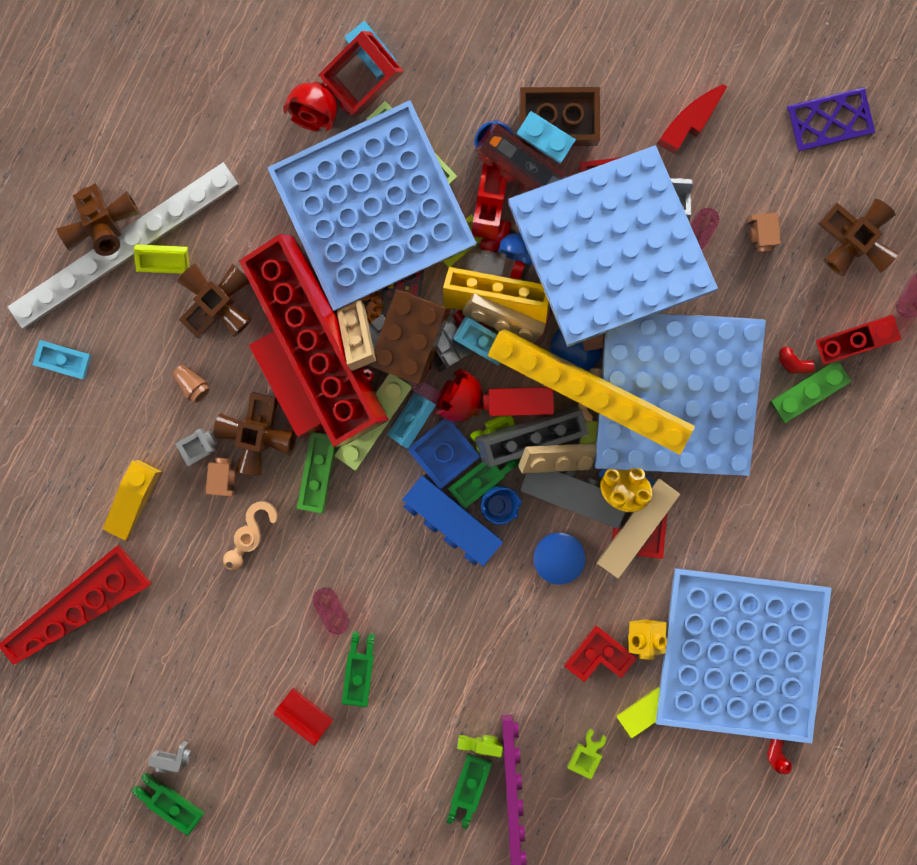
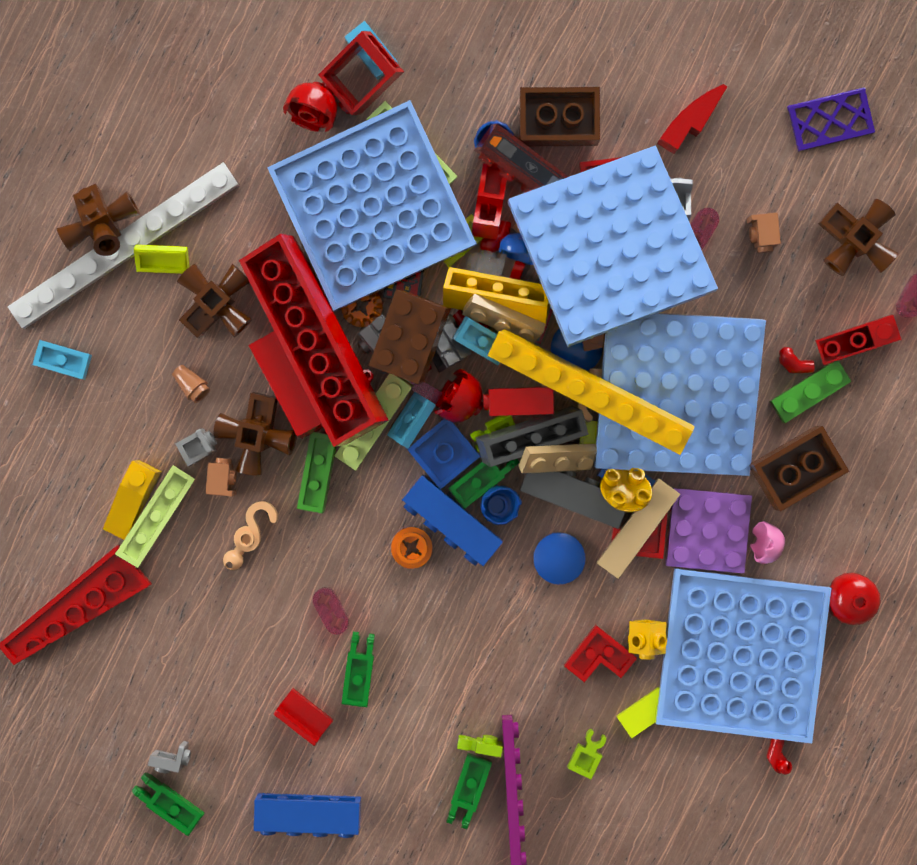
tan plate [337,299,376,371] -> none
medium azure plate [516,111,576,164] -> none
none -> yellowish green plate [115,465,195,568]
none -> blue brick [254,793,361,838]
none -> orange gear [391,527,433,569]
none -> medium lavender plate [665,488,752,573]
none -> reddish brown brick [749,426,850,512]
none -> bright pink hair [750,521,785,564]
none -> red cylinder [829,573,881,625]

